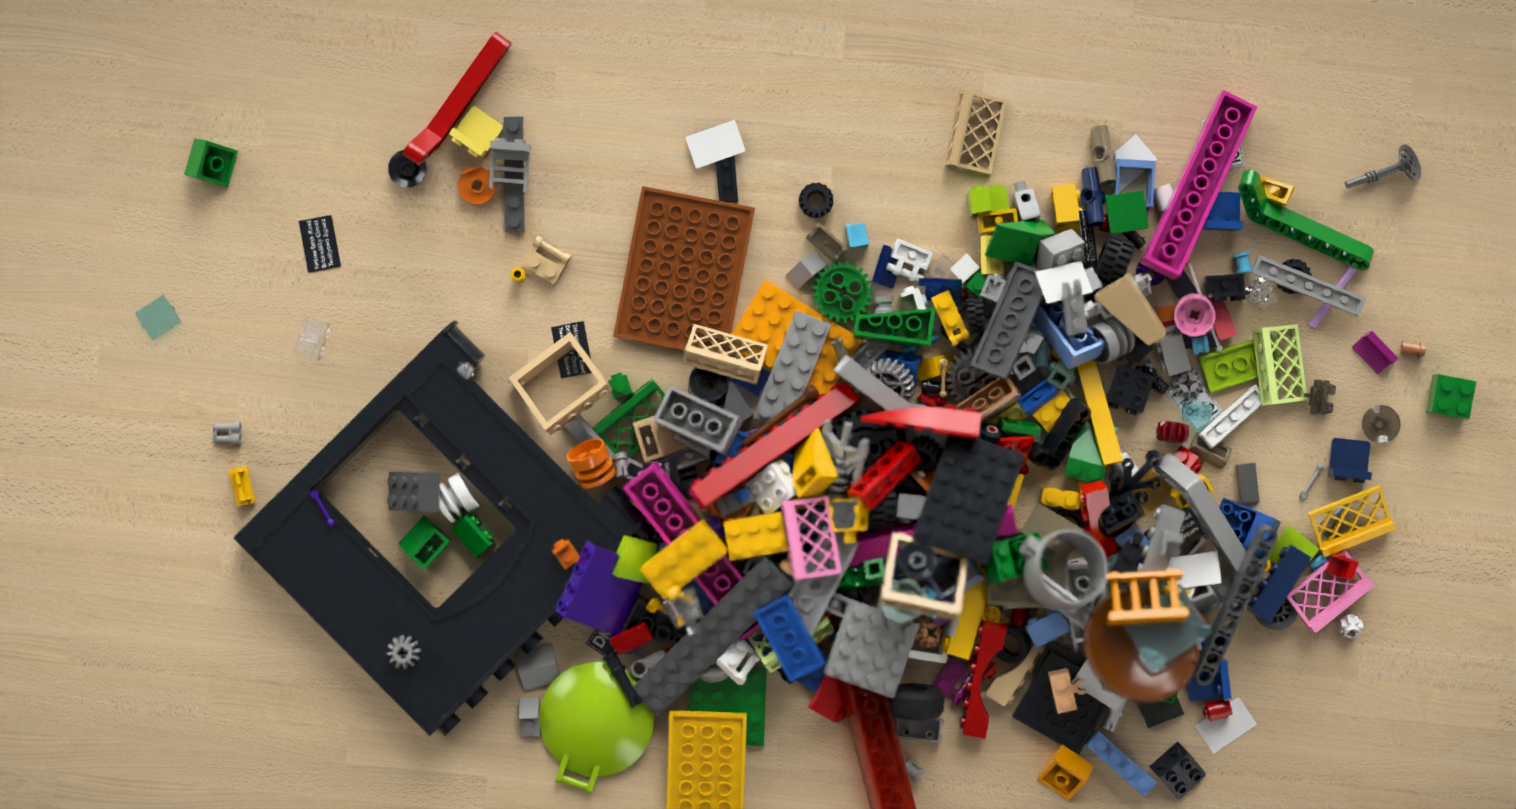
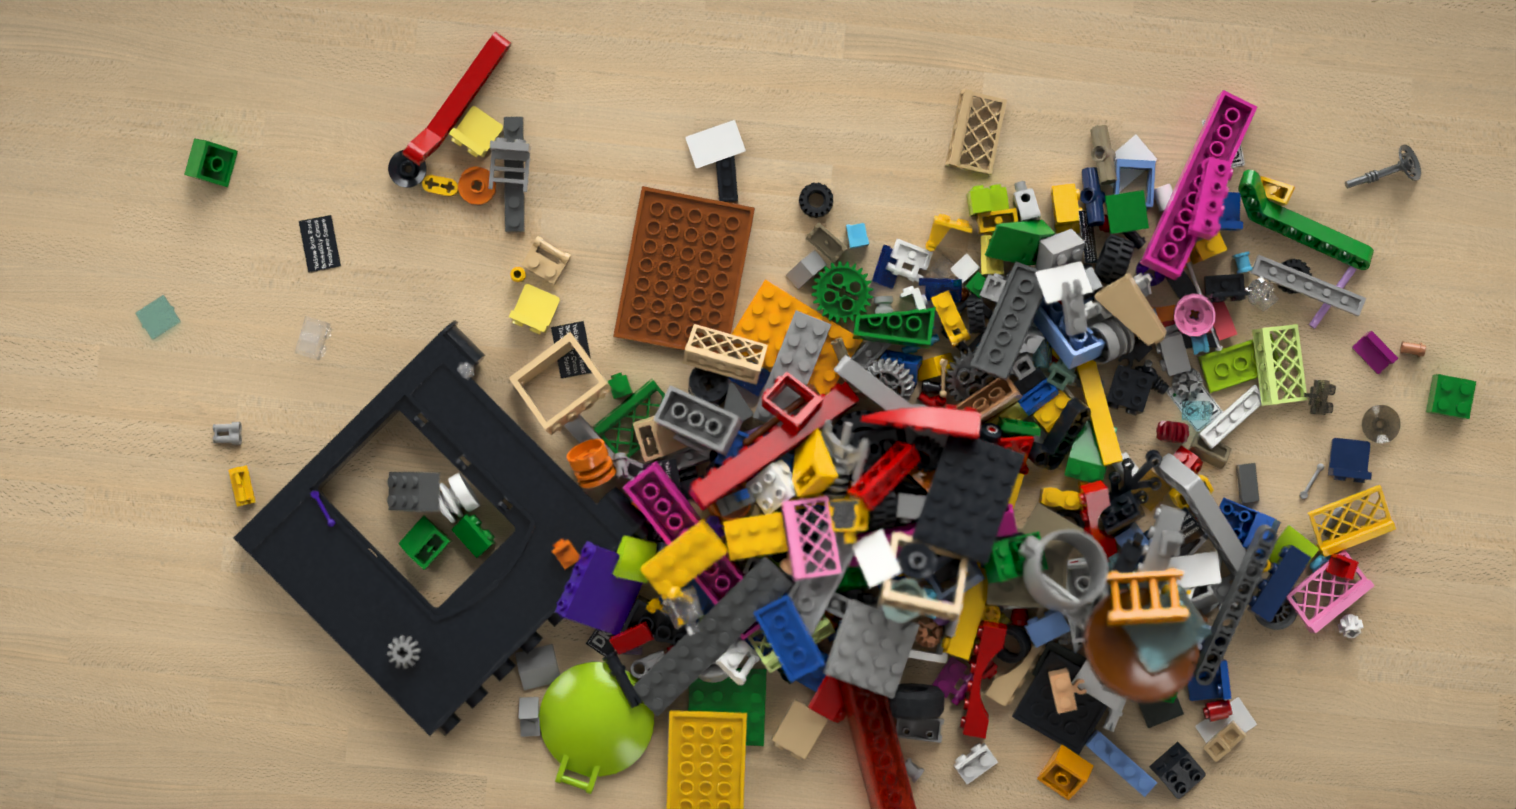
none -> yellow beam [422,175,458,197]
none -> light yellow bracket [509,284,560,335]
none -> red window [761,372,823,434]
none -> tan brick [772,698,828,760]
none -> white sticker [852,530,901,587]
none -> yellow plate [925,214,972,251]
none -> white bracket [953,743,998,784]
none -> dark pink brick [1187,156,1233,240]
none -> yellow torso [1189,232,1227,265]
none -> tan slope [1203,720,1246,762]

